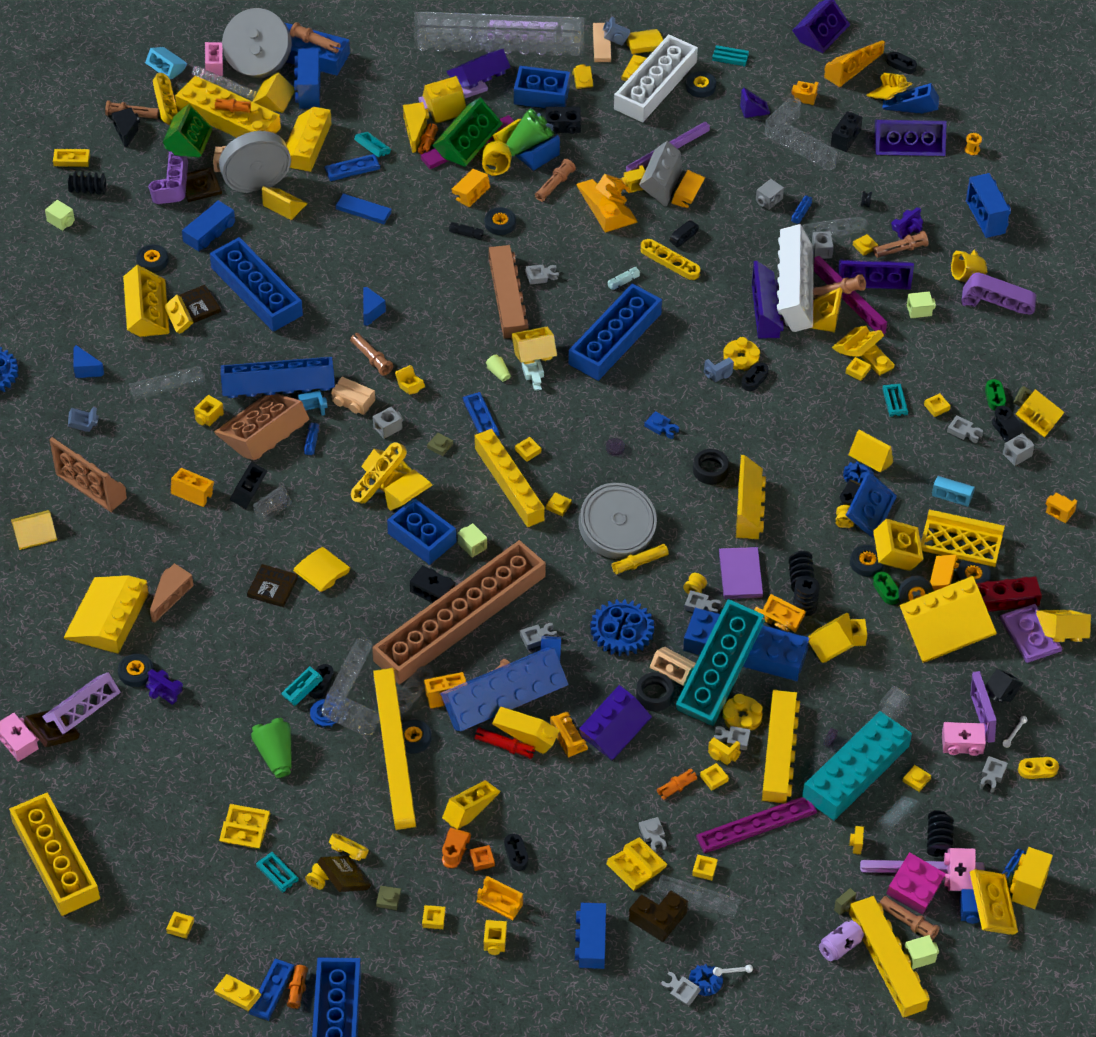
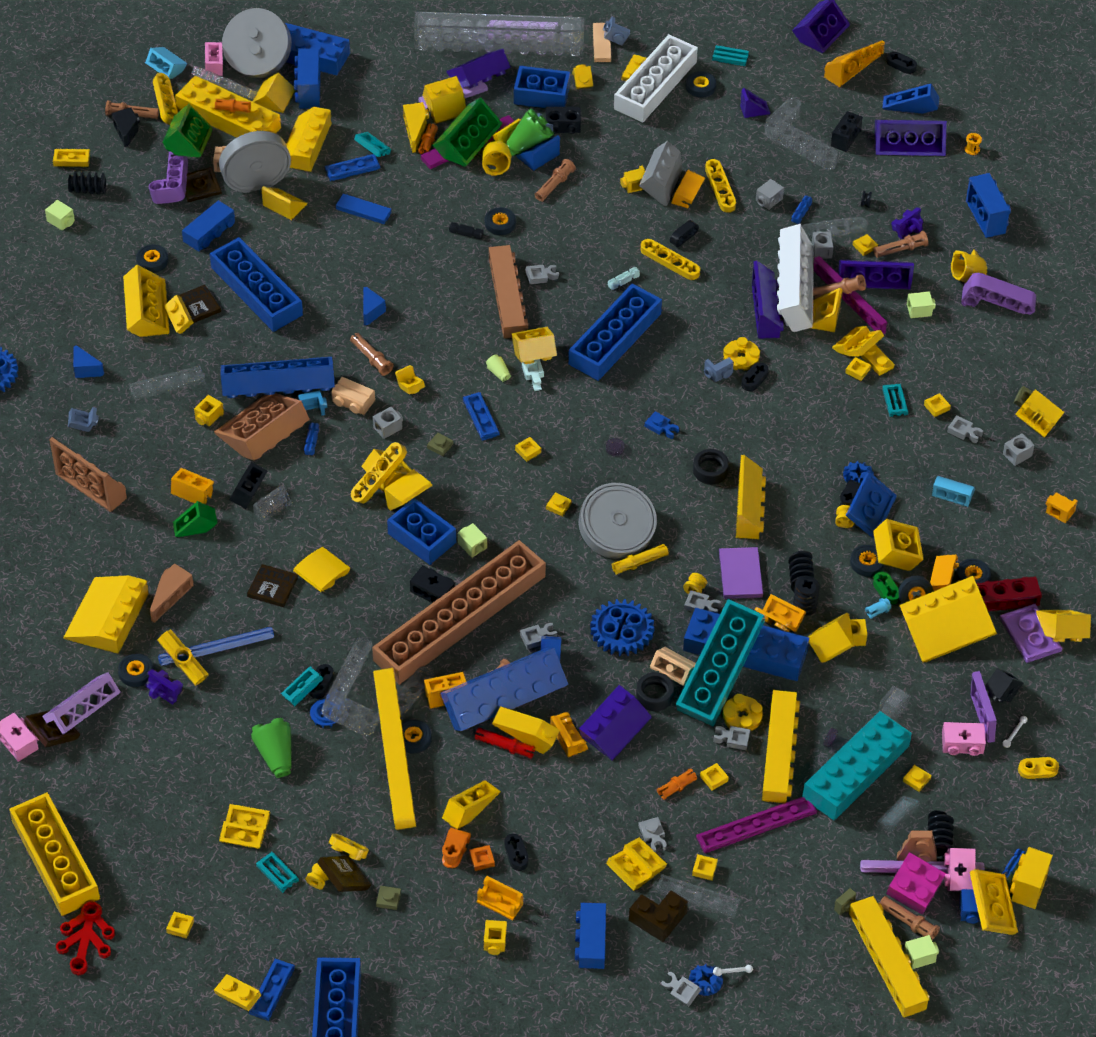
yellow slope [11,510,57,550] -> none
orange pin [287,965,308,1009] -> none
nougat pin [290,22,341,54] -> none
yellow plate [422,905,445,929] -> none
light orange hinge [451,169,490,207] -> none
yellow brick [475,428,544,528] -> none
light orange wedge [577,179,637,233] -> none
light orange hinge [595,174,631,204] -> none
yellow slope [626,29,663,54] -> none
medium lavender axle [626,122,710,172] -> none
yellow bracket [708,737,741,765] -> none
light orange brick [792,81,819,105] -> none
lavender piece [819,920,864,961] -> none
yellow slope [848,430,893,472] -> none
yellow plate [849,826,864,854] -> none
yellow hinge [866,73,912,100] -> none
yellow fence [921,509,1005,567] -> none
light grey plate [980,756,1008,793] -> none
green beam [985,379,1006,411] -> none
black piece [992,406,1025,442] -> none
none -> red plant [56,901,115,975]
none -> yellow piece [157,629,209,686]
none -> blue axle [158,627,274,666]
none -> green slope [173,501,218,537]
none -> yellow beam [705,159,736,213]
none -> medium azure pin [865,598,891,619]
none -> nougat wing [897,831,937,862]

